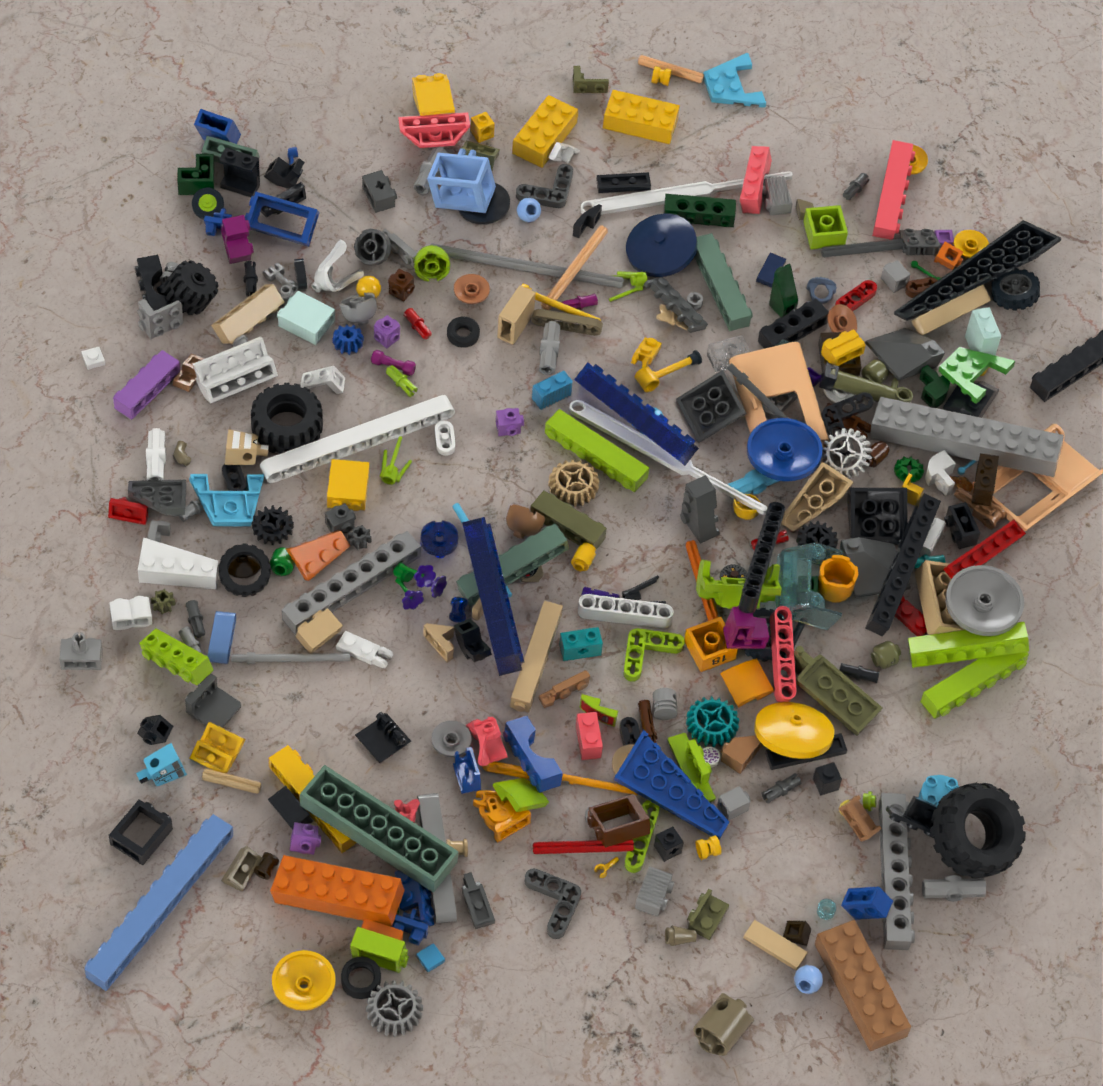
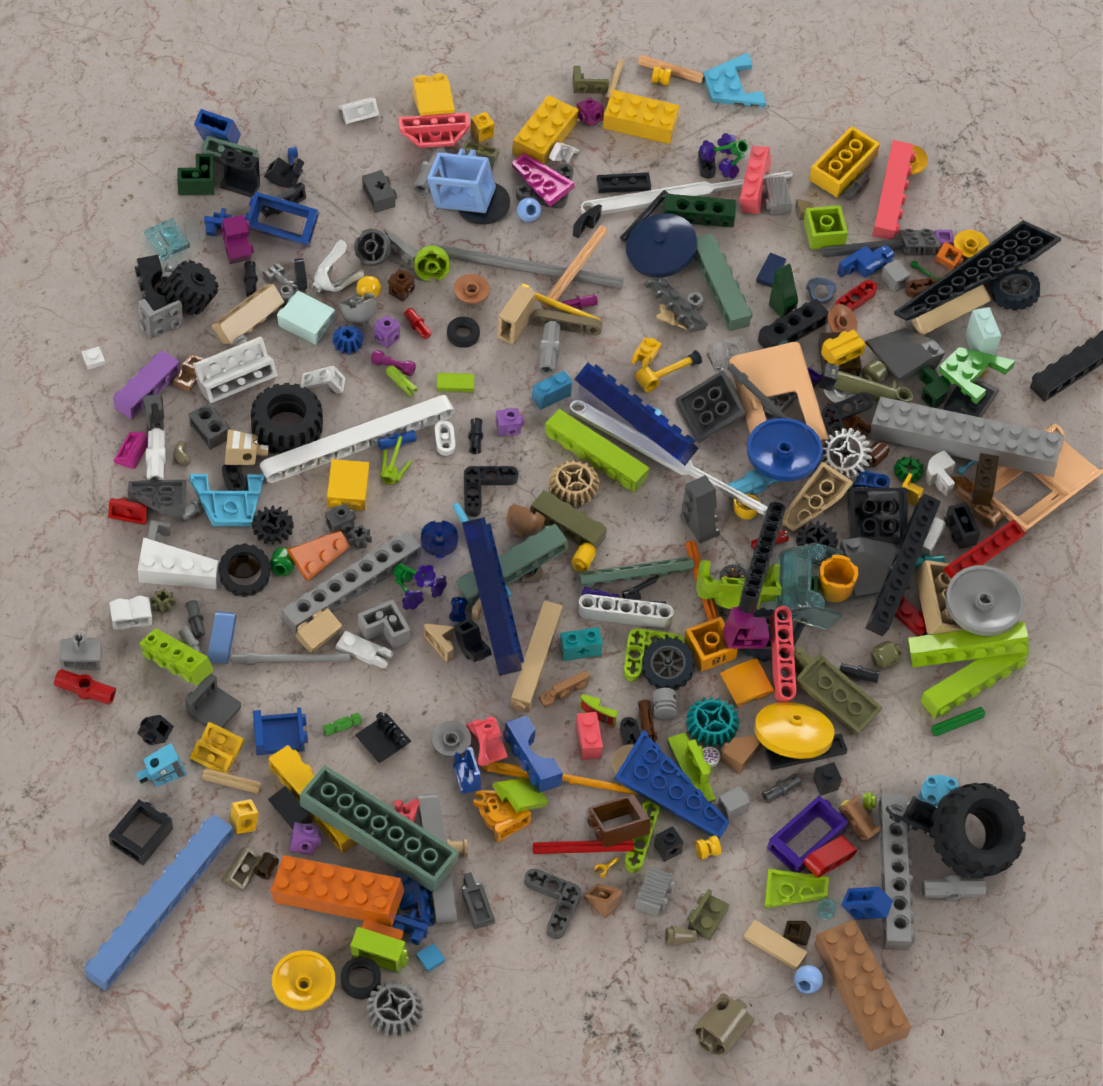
black wheel [192,188,224,220] -> none
lime plant [609,271,647,302] -> none
none -> red piece [54,669,116,705]
none -> dark pink slope [114,432,148,469]
none -> dark grey hinge [143,394,164,431]
none -> clear light blue plate [144,218,190,260]
none -> dark grey brick [189,403,230,450]
none -> yellow brick [229,799,259,834]
none -> blue panel [253,707,308,755]
none -> bright green axle [323,713,362,736]
none -> white panel [338,97,379,124]
none -> light grey brick [358,600,410,649]
none -> blue pin [377,430,417,450]
none -> lime tile [437,372,474,393]
none -> black beam [464,466,519,517]
none -> black pin [468,418,483,454]
none -> dark pink wing [512,153,575,207]
none -> magenta brick [576,98,604,126]
none -> sand green plate [577,556,694,586]
none -> medium nougat slope [583,883,622,918]
none -> tan bar [605,60,624,102]
none -> black bar [620,190,668,242]
none -> black wheel [642,637,695,691]
none -> black beam [697,150,716,179]
none -> dark purple plant [700,133,748,179]
none -> lime wing [764,869,829,909]
none -> dark purple piece [767,795,849,873]
none -> red beam [803,835,857,878]
none -> yellow brick [809,126,880,198]
none -> blue plate [837,245,894,278]
none -> blue piece [852,470,890,488]
none -> green axle [931,707,985,736]

